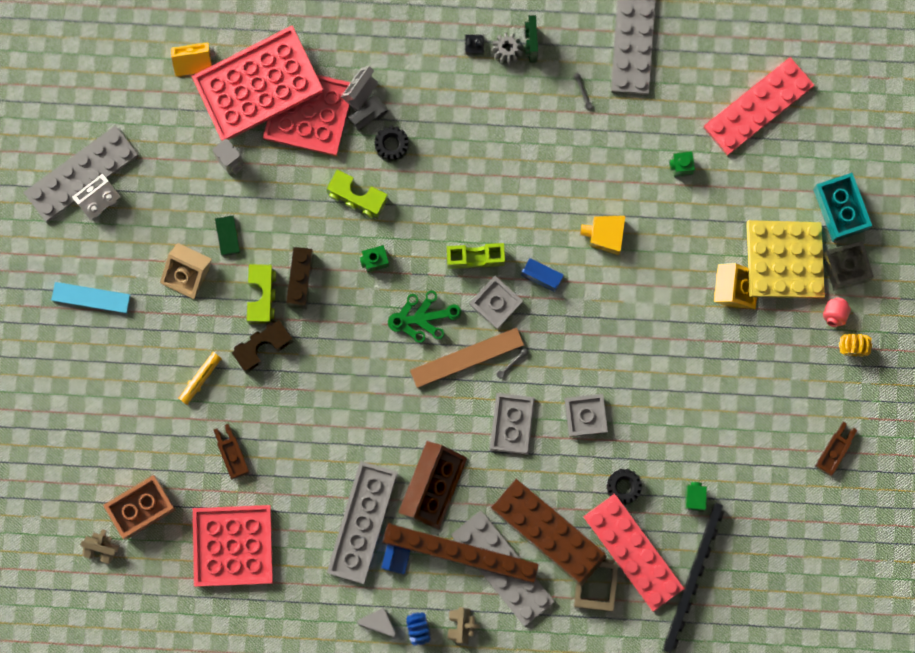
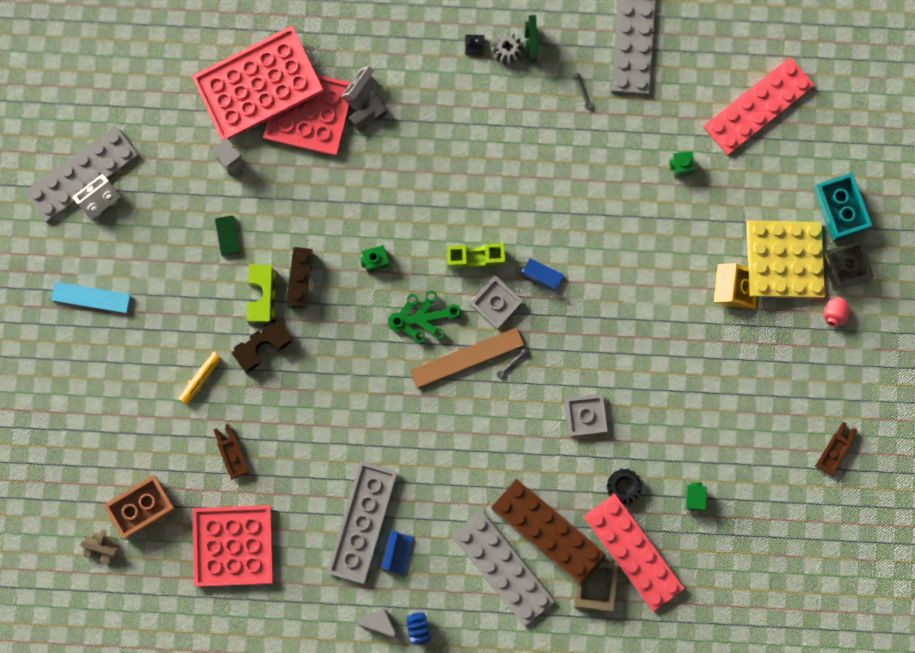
tan slope [160,243,212,299] -> none
yellow panel [171,43,212,76] -> none
lime arch [327,169,388,218] -> none
black tyre [374,125,409,162] -> none
reddish brown plate [382,523,539,584] -> none
reddish brown slope [398,441,467,530] -> none
dark tan hips [448,607,480,644] -> none
light grey tile [490,393,535,455] -> none
yellow torso [580,216,625,255] -> none
black plate [662,503,725,653] -> none
yellow gear [839,334,872,357] -> none

